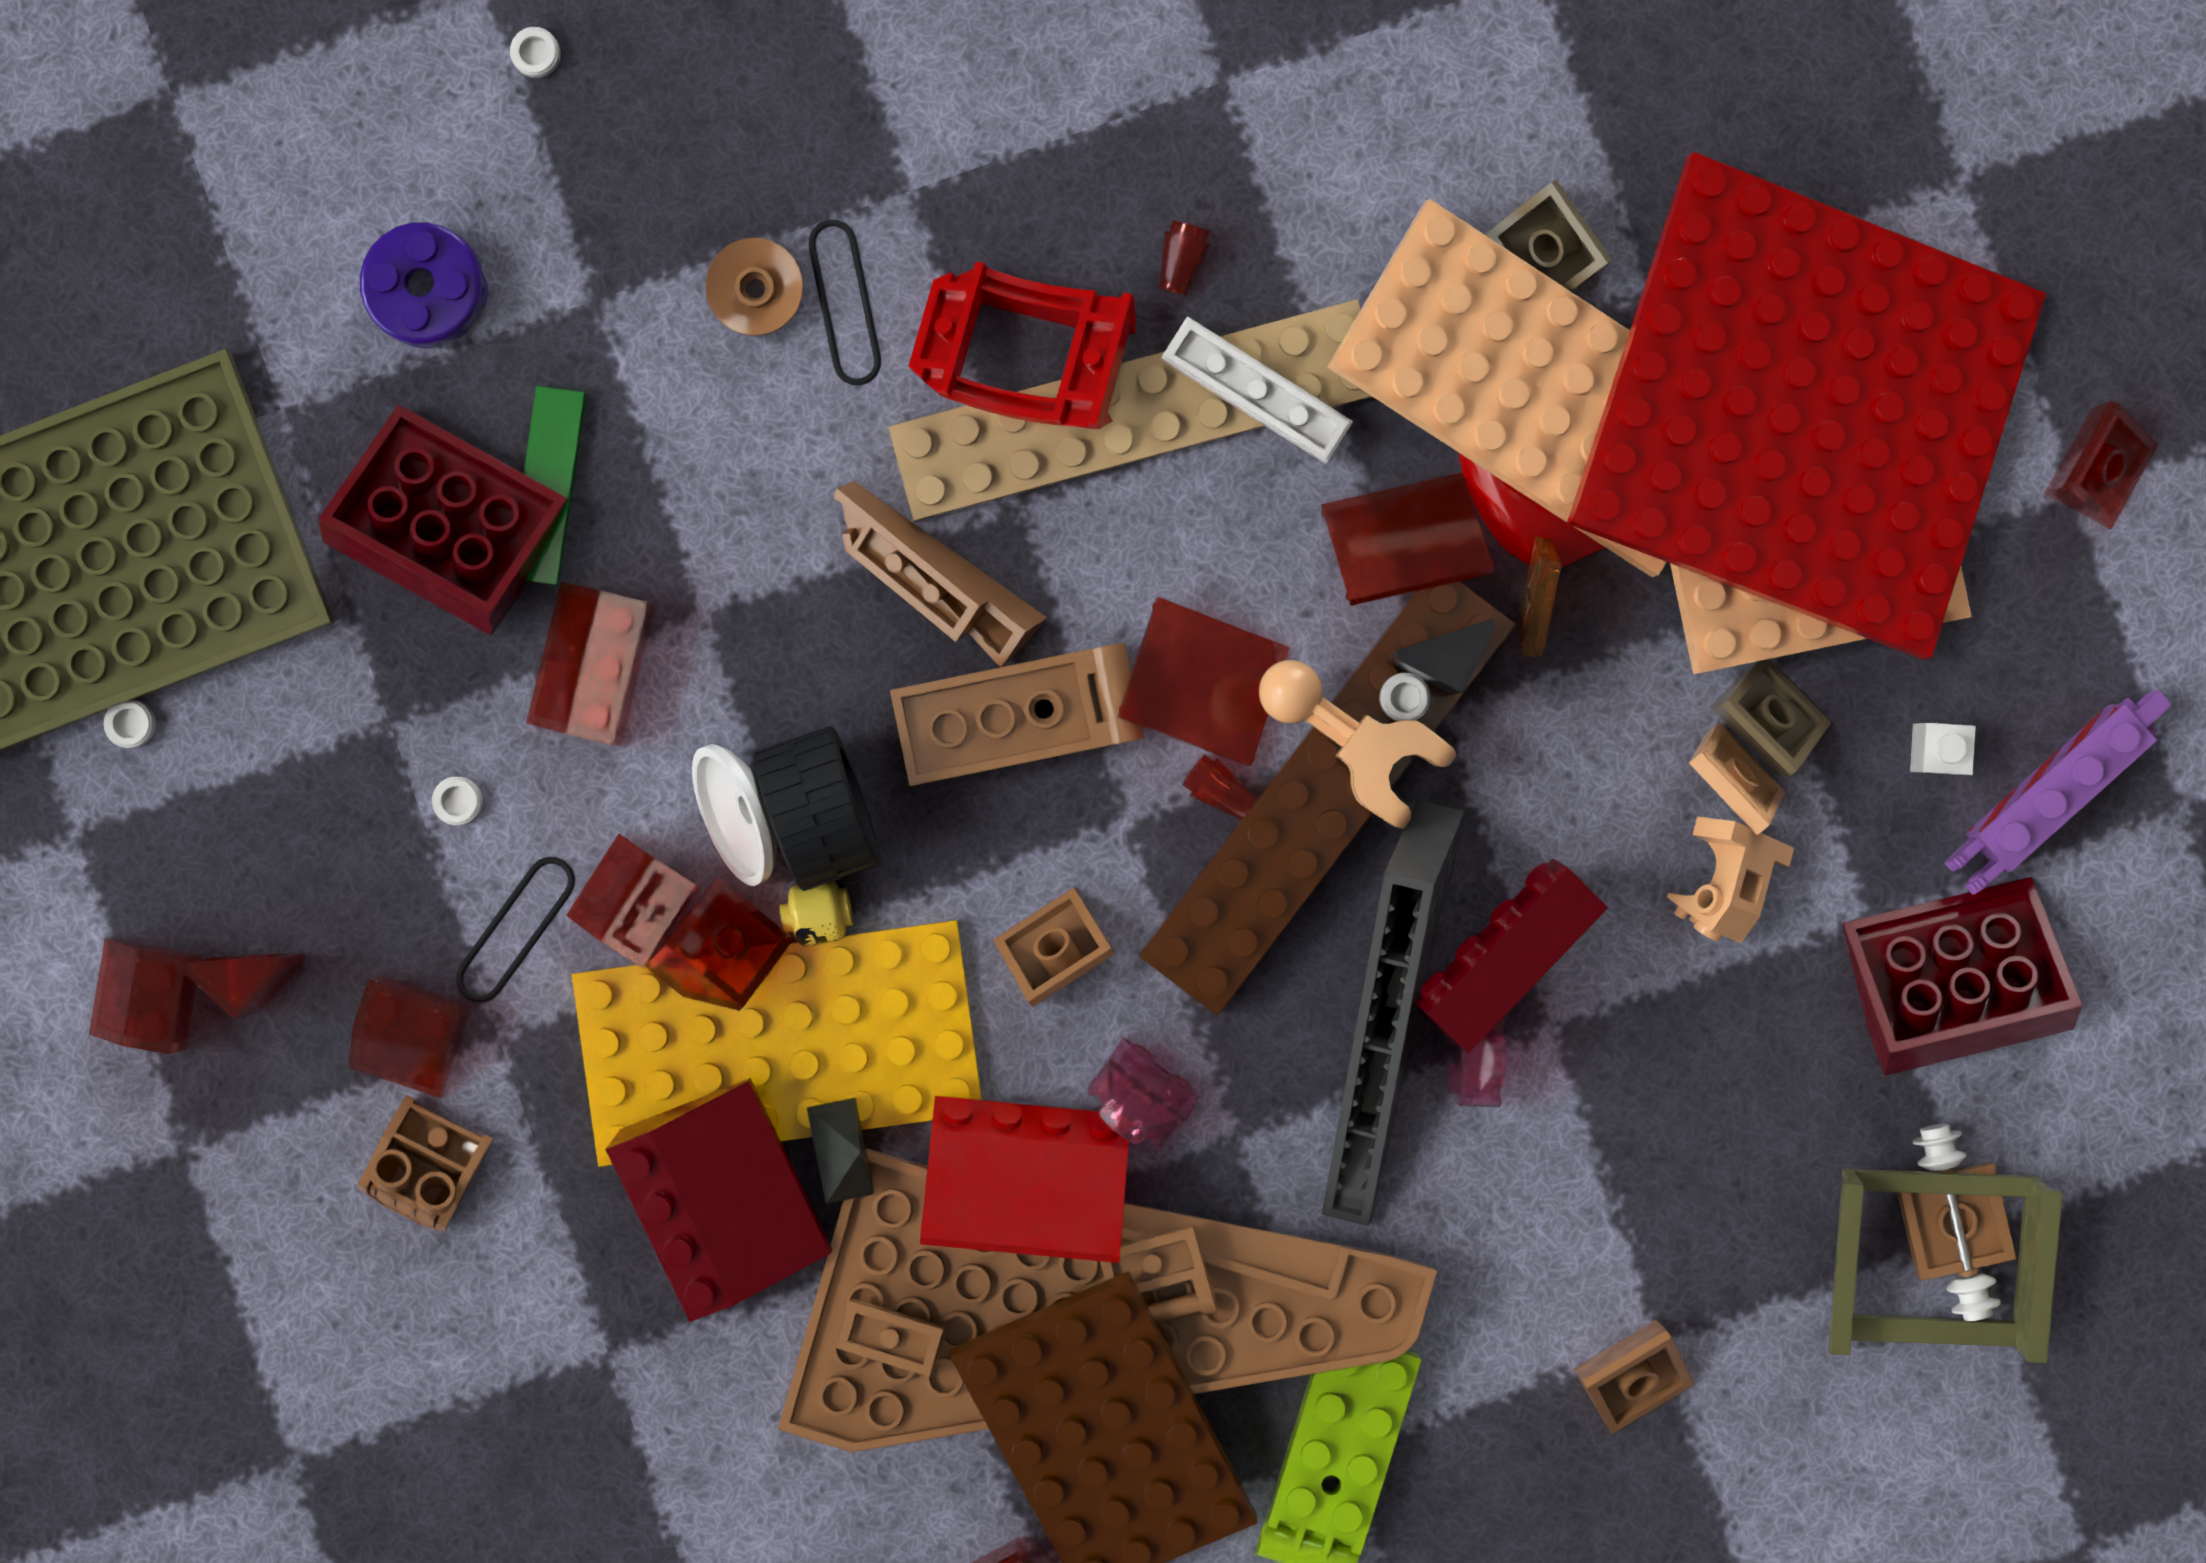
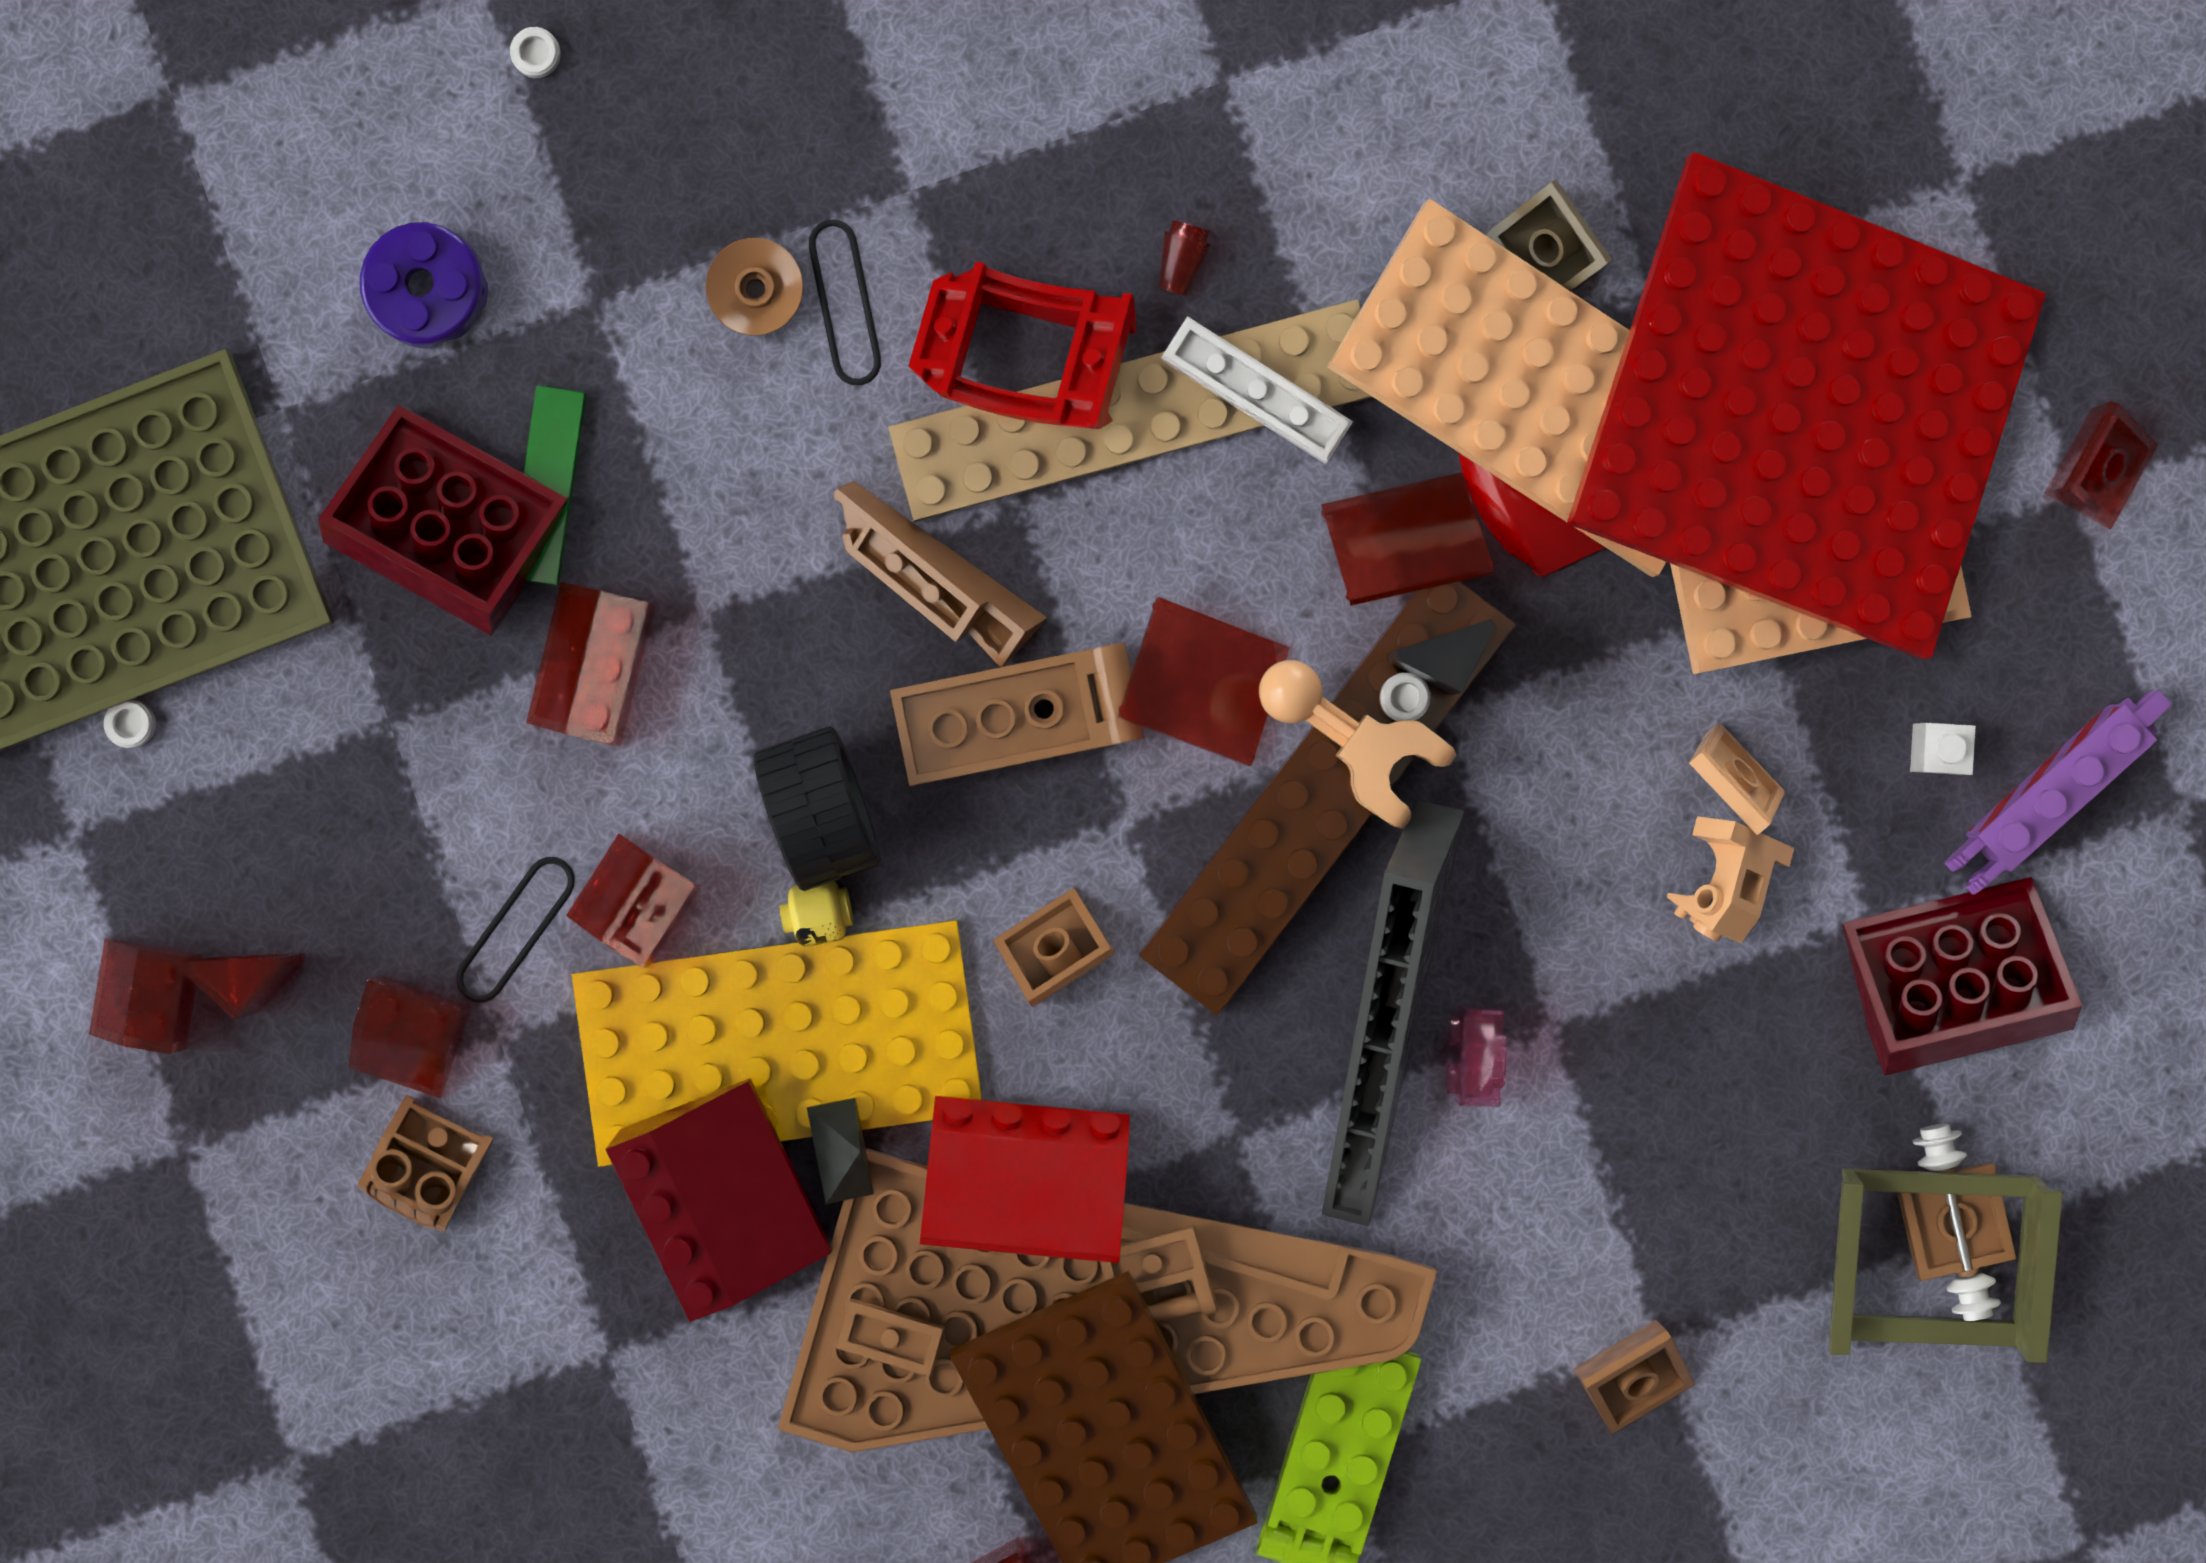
white tile [432,777,483,825] -> none
clear red slope [645,877,794,1011] -> none
white dish [692,744,778,886] -> none
clear pink slope [1088,1037,1199,1149] -> none
clear red cone [1182,753,1257,820] -> none
dark red slope [1414,858,1608,1054] -> none
clear orange tile [1517,537,1562,658] -> none
dark tan slope [1710,659,1832,776] -> none

